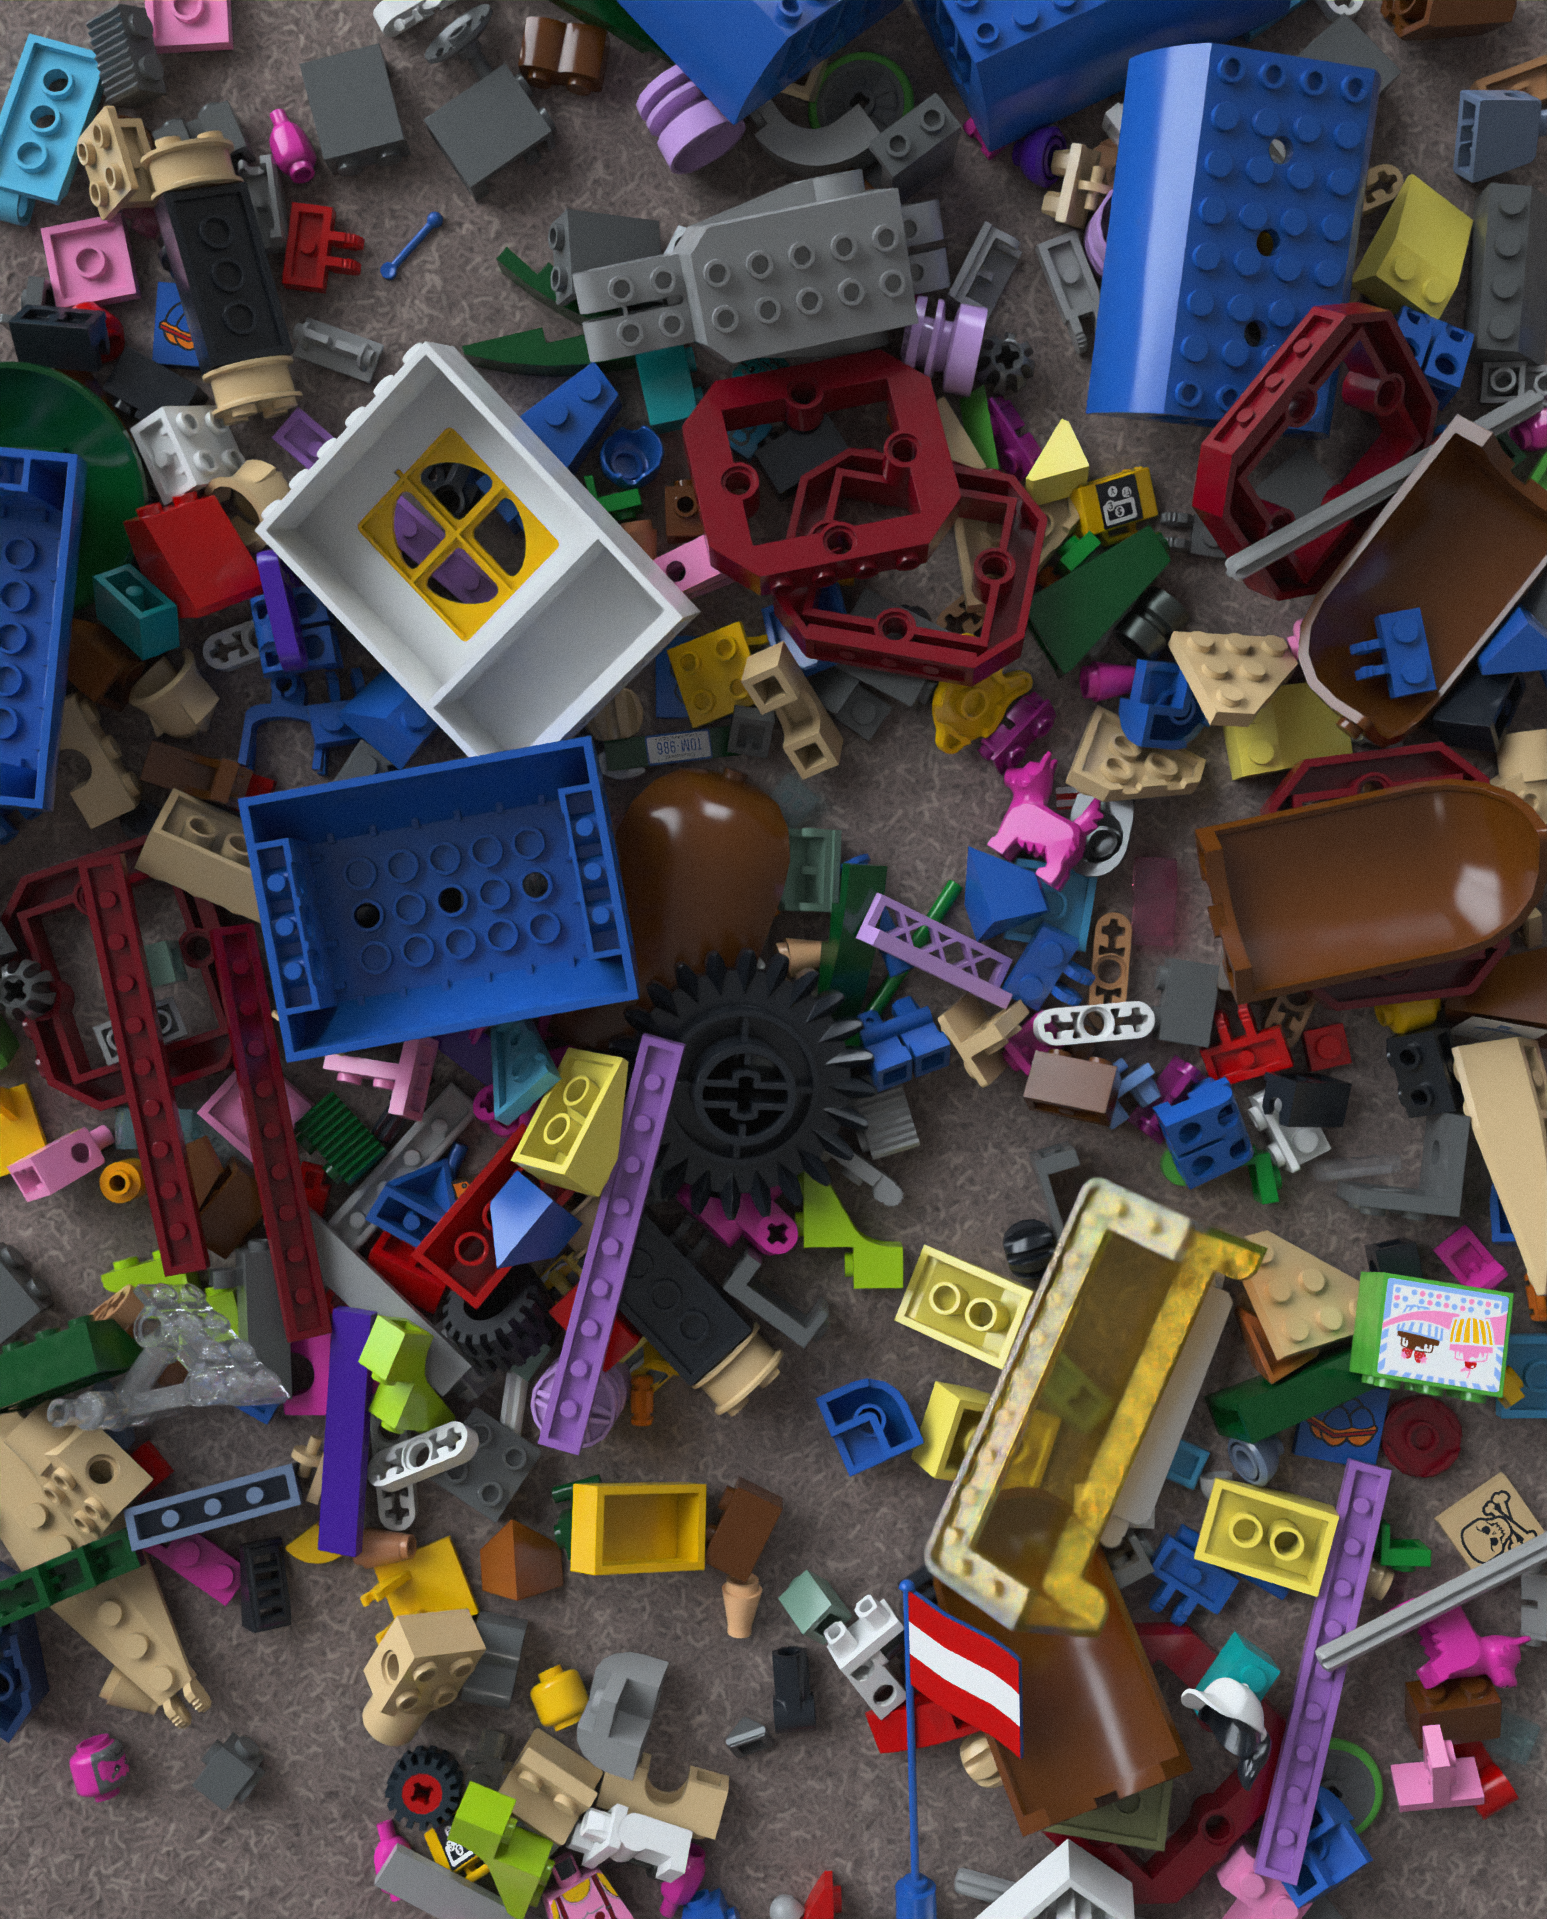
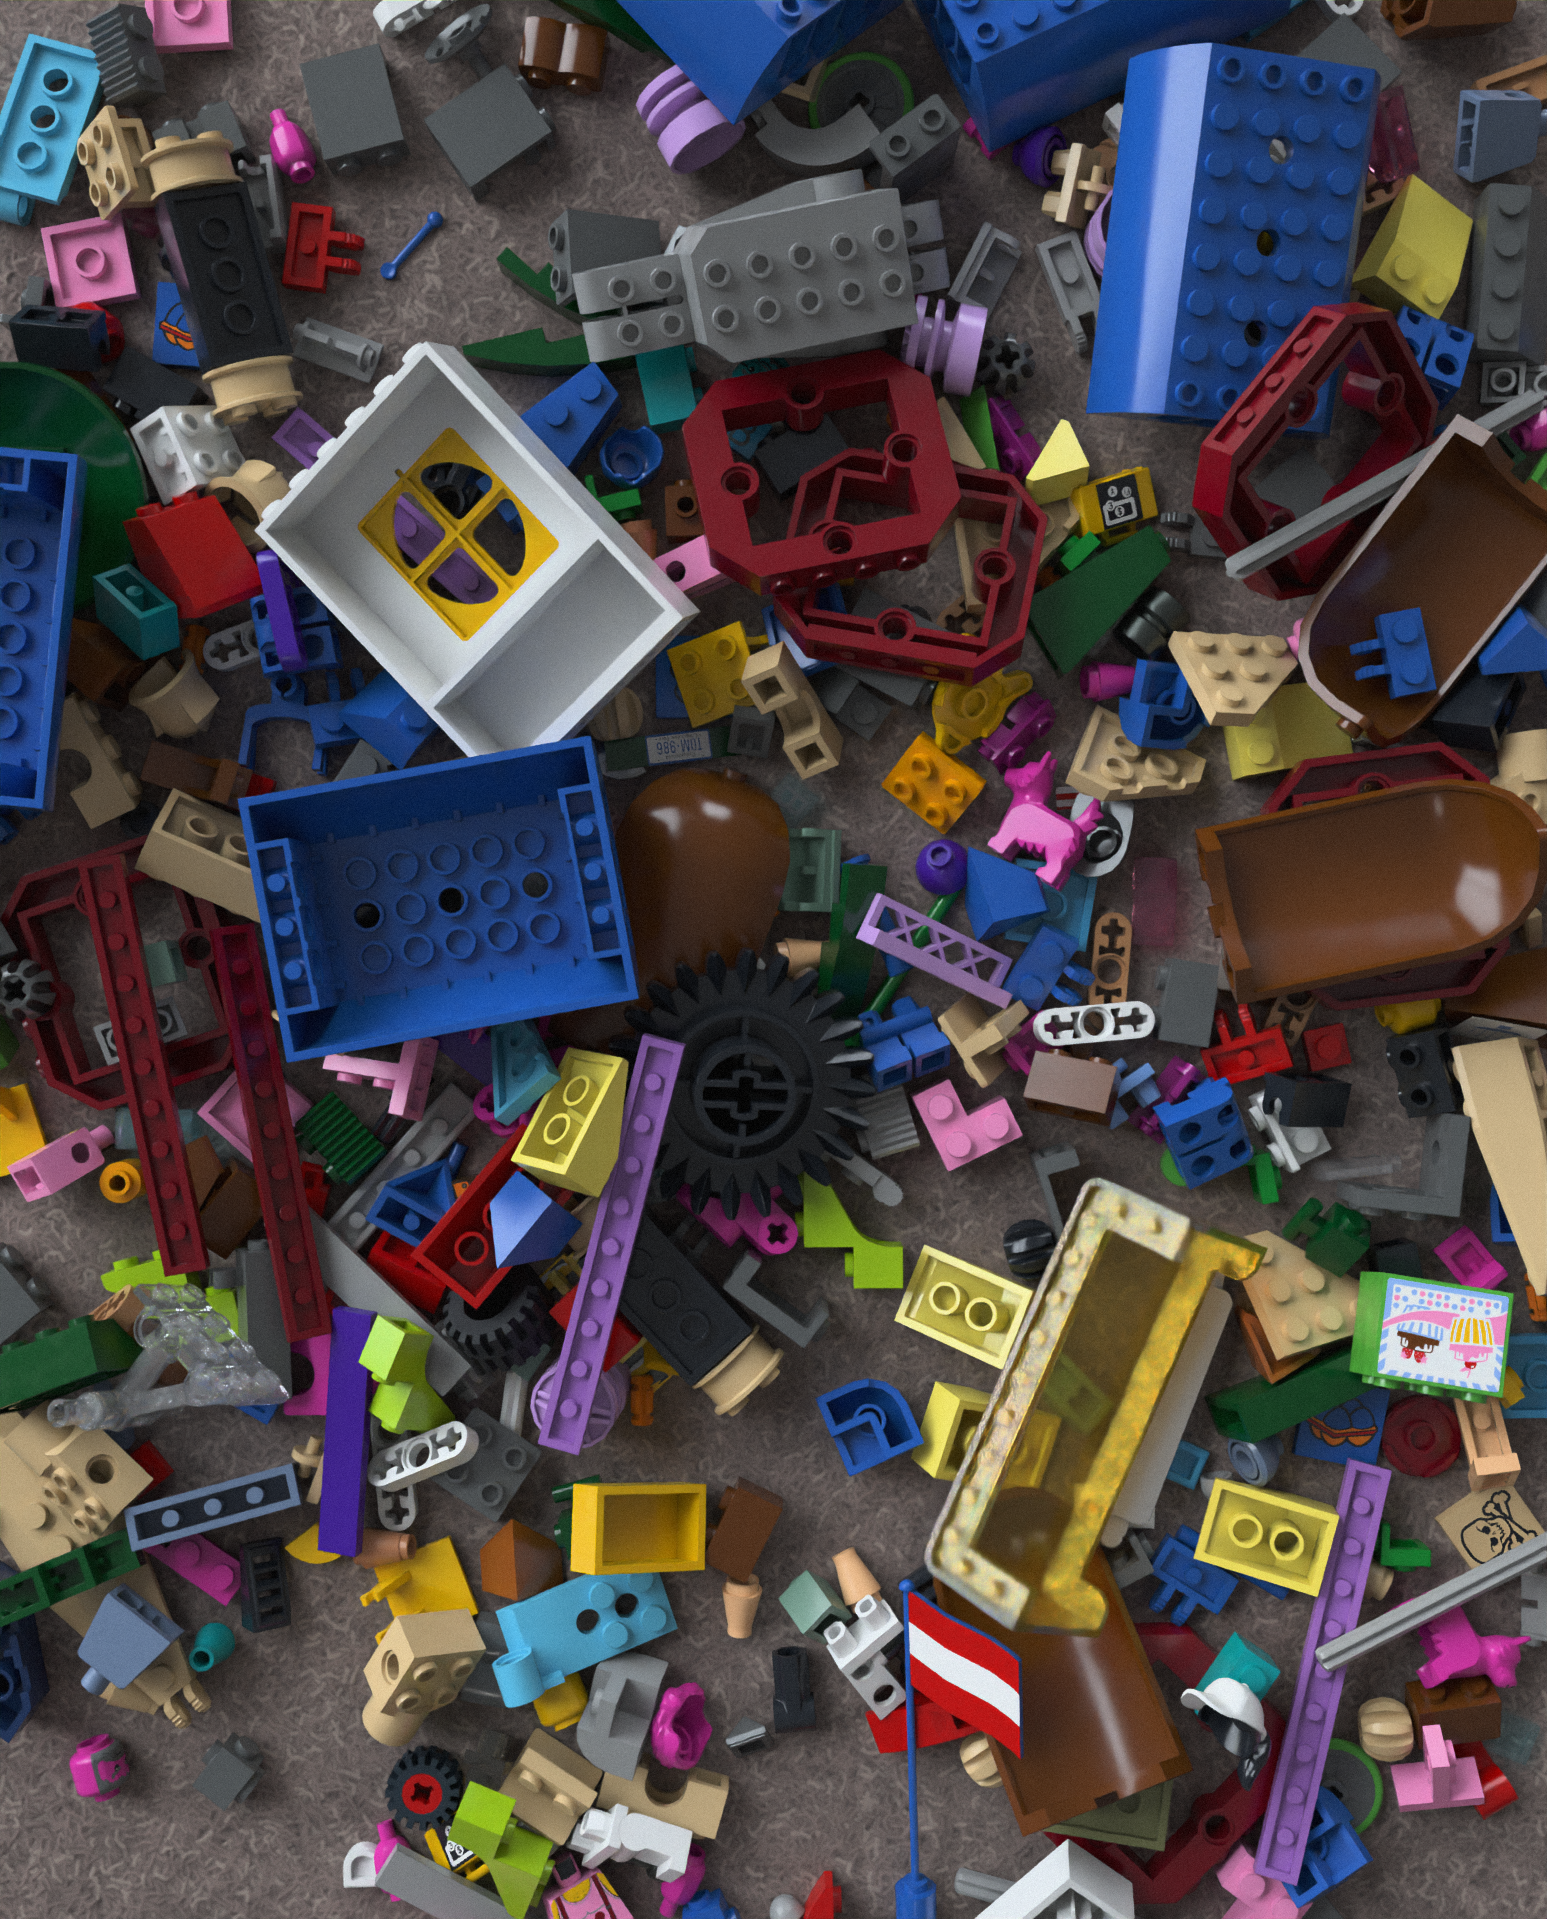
none -> sand blue torso [77,1583,185,1695]
none -> orange piece [179,625,210,675]
none -> teal cone [189,1623,235,1672]
none -> white tile [343,1842,377,1888]
none -> medium azure hinge [492,1572,678,1708]
none -> dark pink hair [649,1682,713,1770]
none -> light nougat cone [832,1547,882,1614]
none -> light orange bracket [881,731,987,834]
none -> bright pink brick [909,1076,1023,1172]
none -> dark purple brick [915,839,968,895]
none -> dark green brick [1282,1197,1371,1278]
none -> tan piece [1357,1697,1414,1762]
none -> clear pink slope [1368,85,1420,184]
none -> light nougat bracket [1452,1395,1521,1491]

